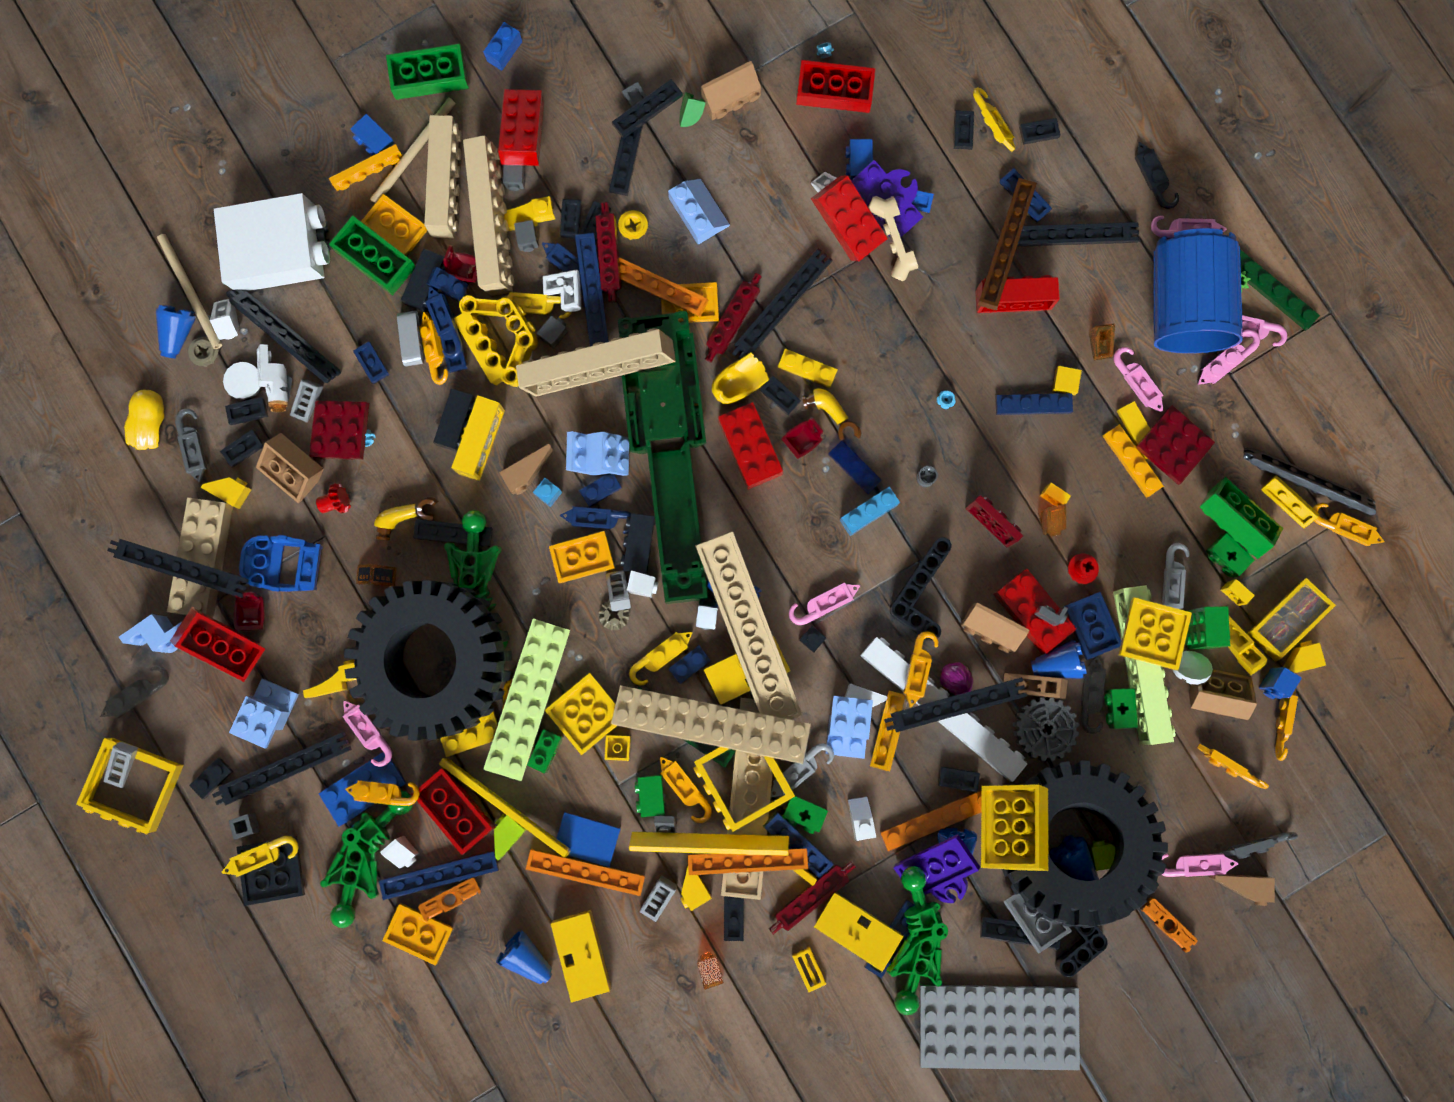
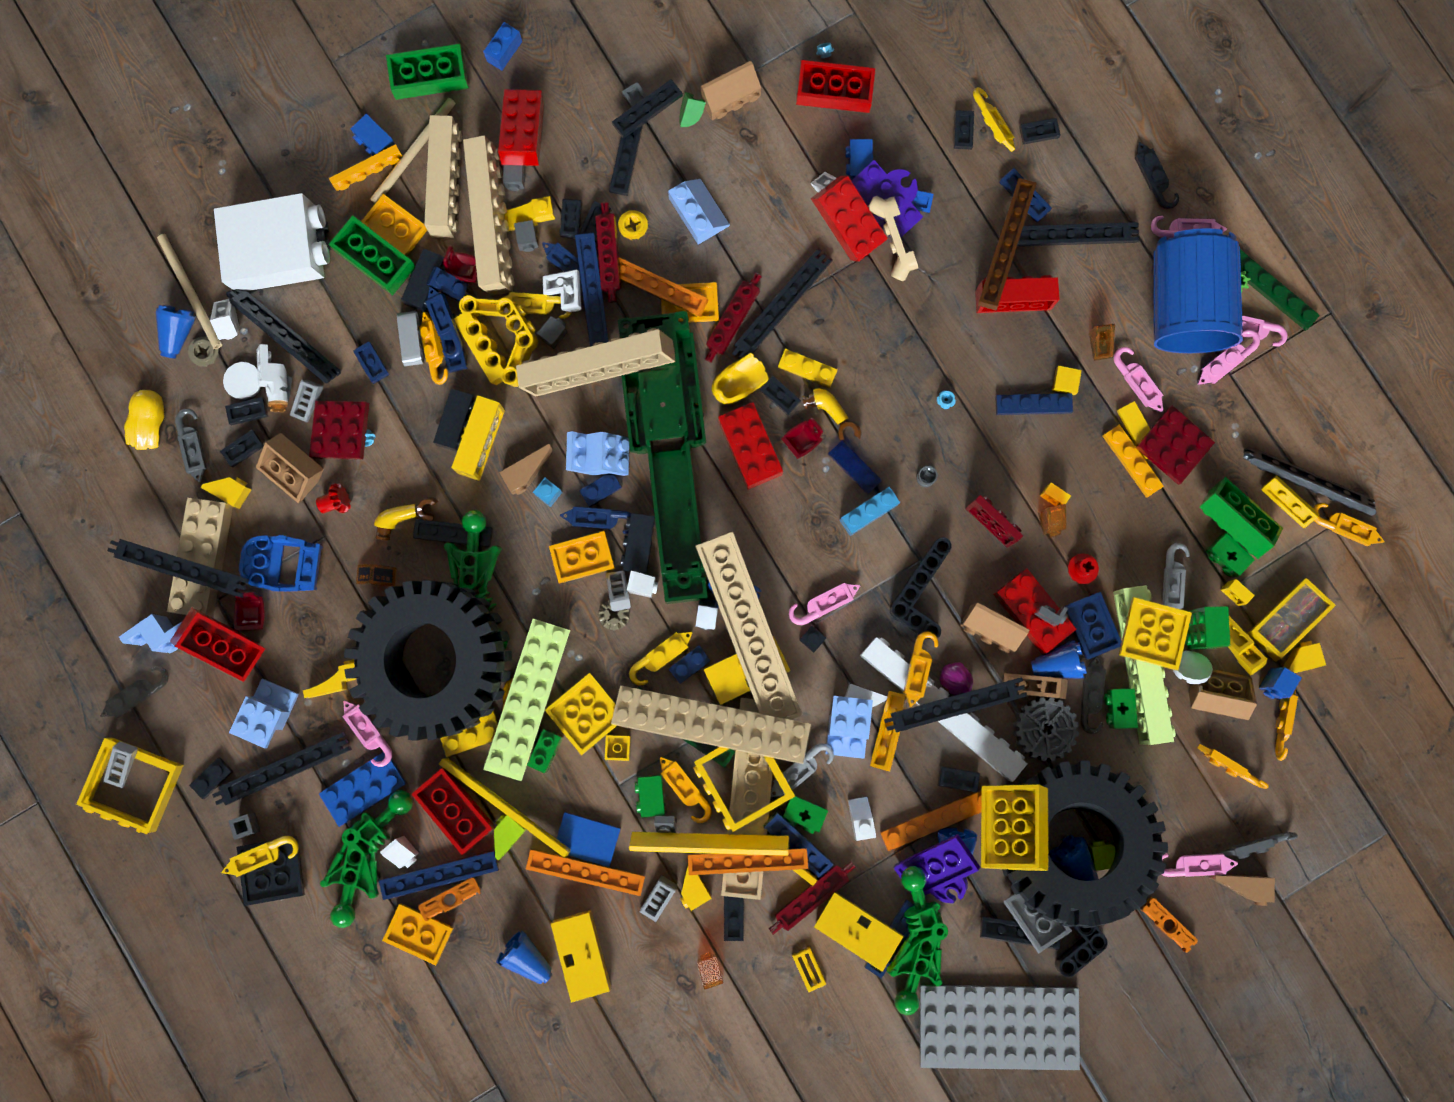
light orange plate [345,781,419,806] -> none

